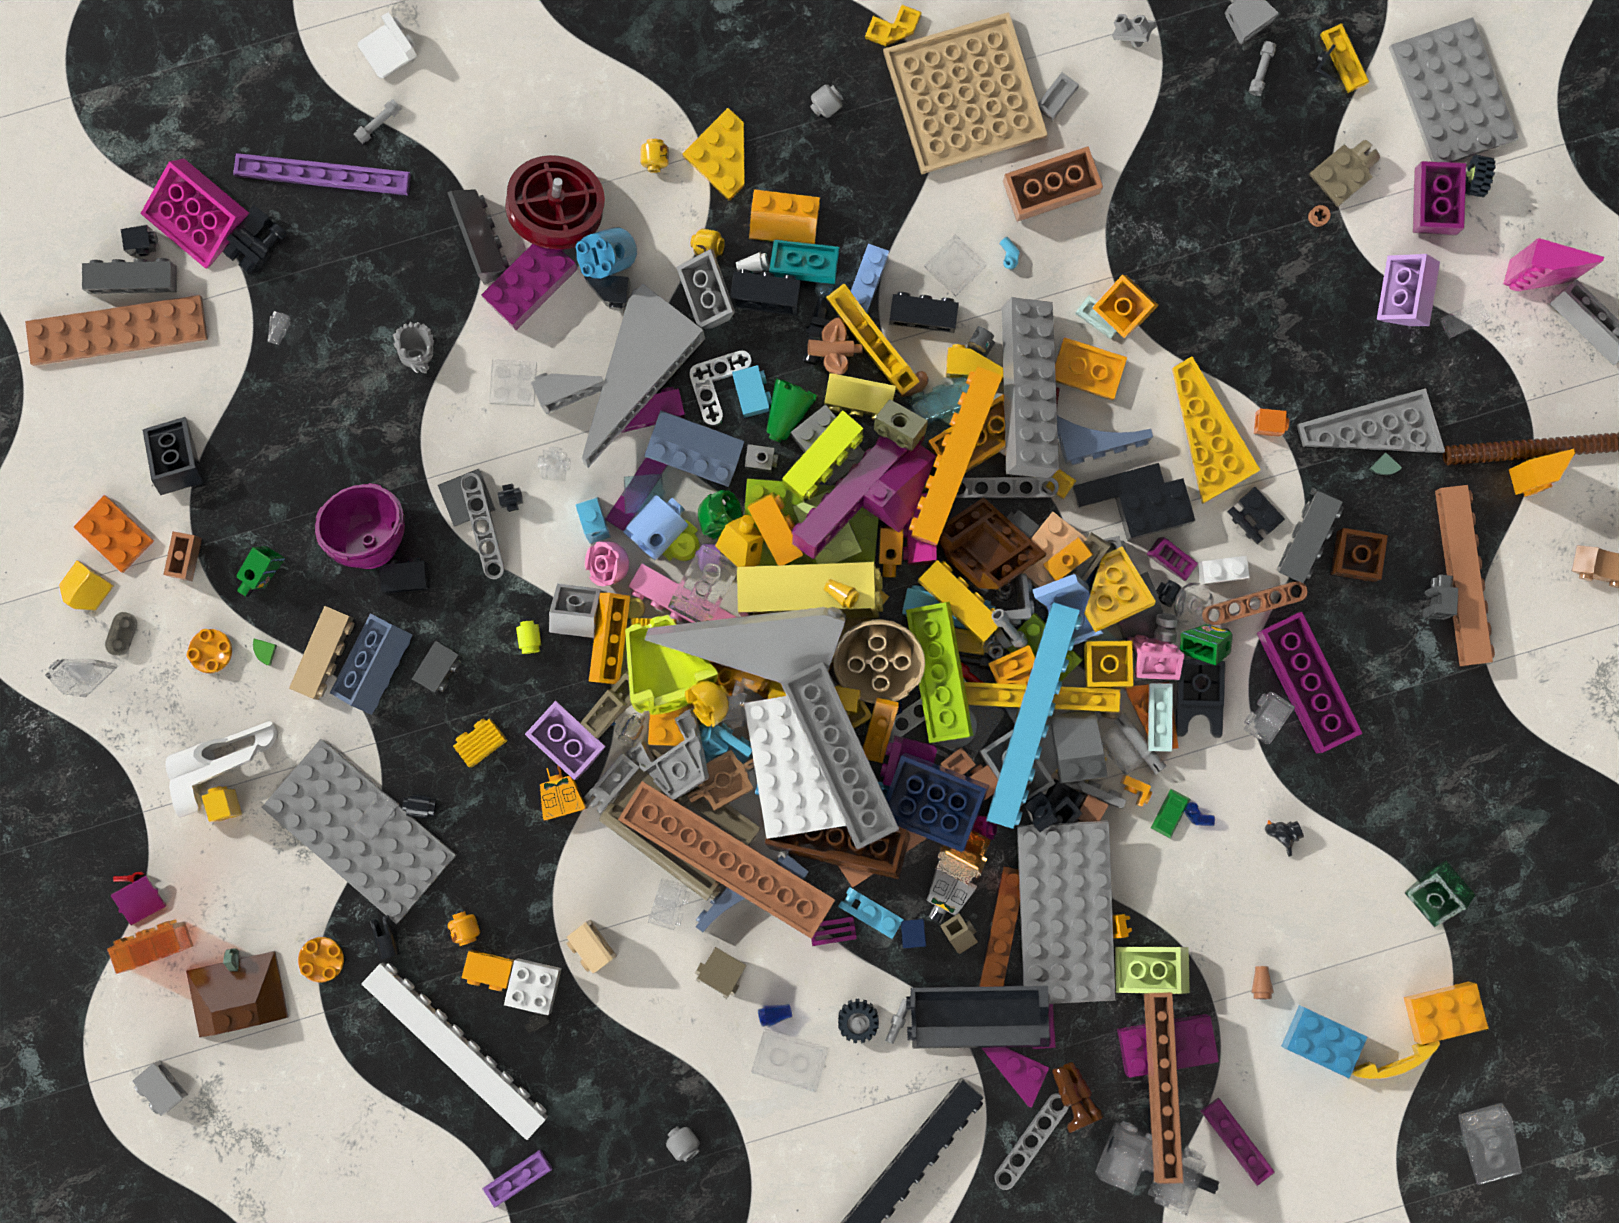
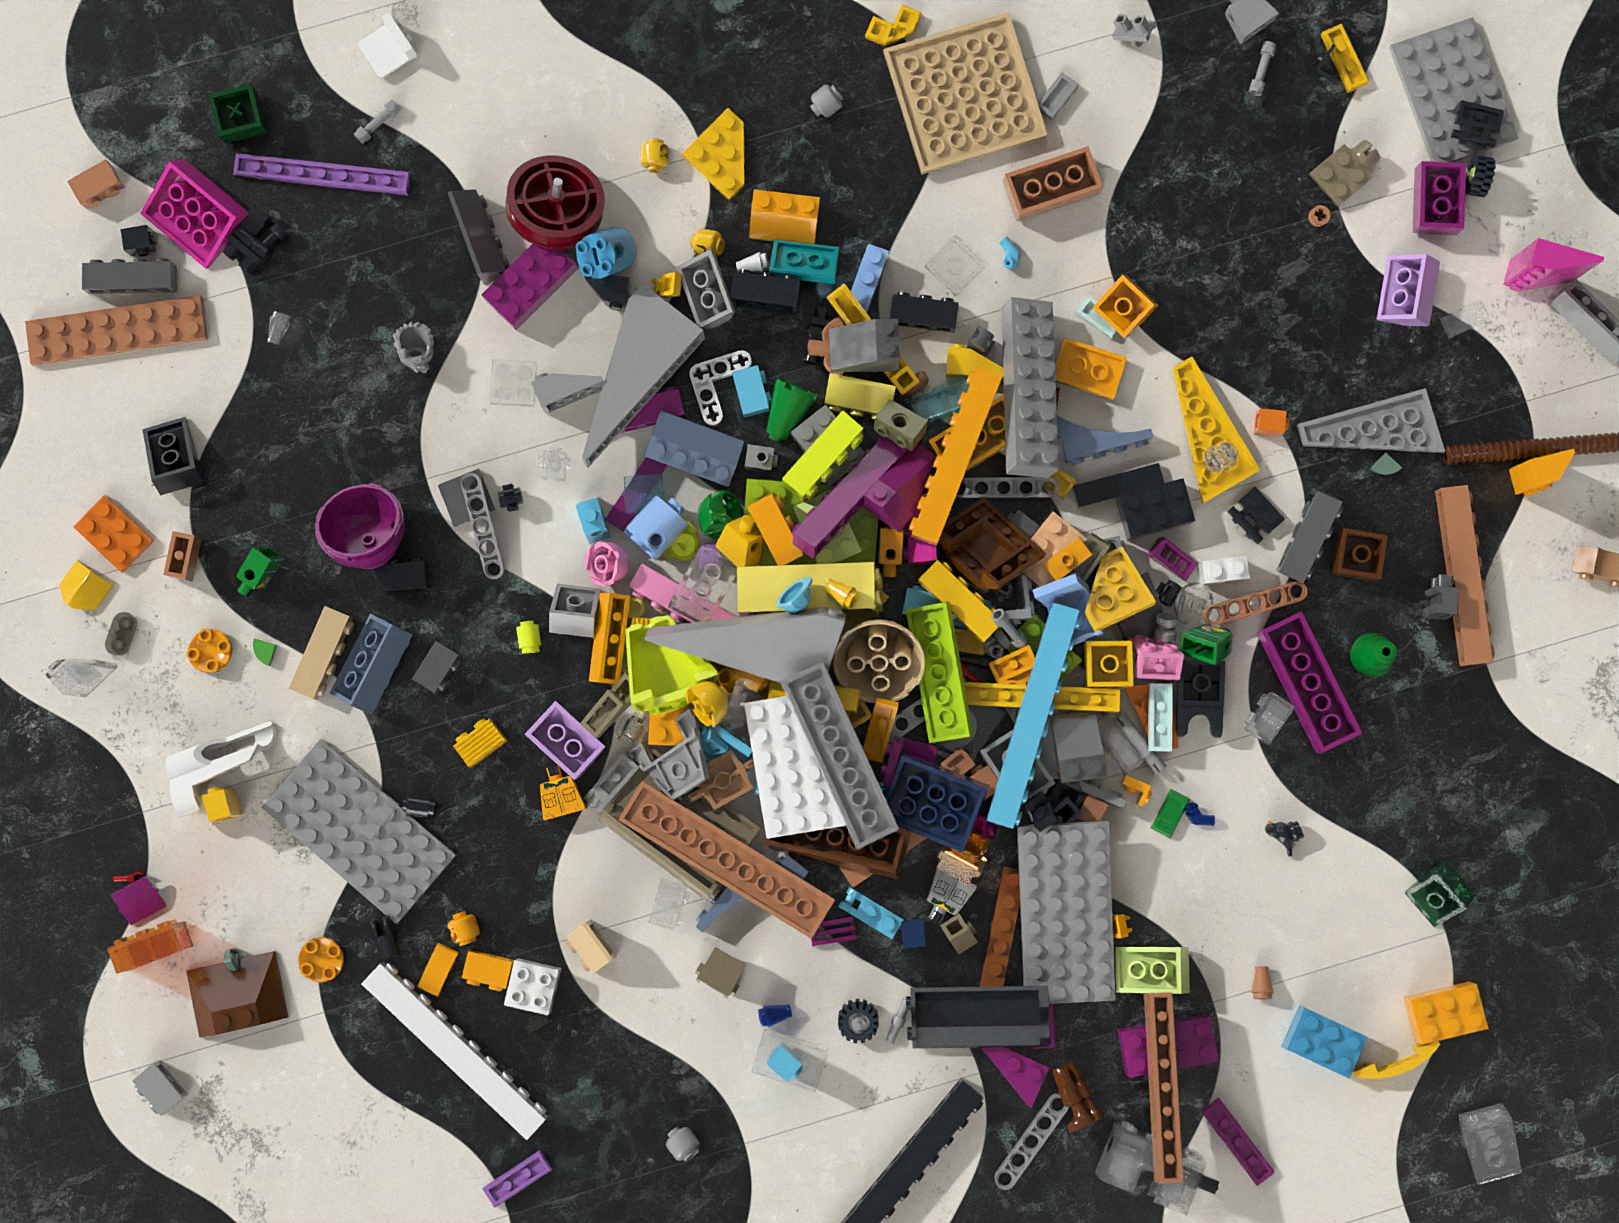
none -> nougat brick [67,159,125,209]
none -> dark green brick [208,84,268,144]
none -> light orange slope [418,943,459,997]
none -> yellow plate [651,272,682,298]
none -> medium azure brick [766,1042,803,1082]
none -> medium azure piece [776,577,812,613]
none -> slope [829,319,900,372]
none -> clear head [1203,441,1238,474]
none -> green cone [1350,633,1397,677]
none -> black plate [1451,100,1504,148]

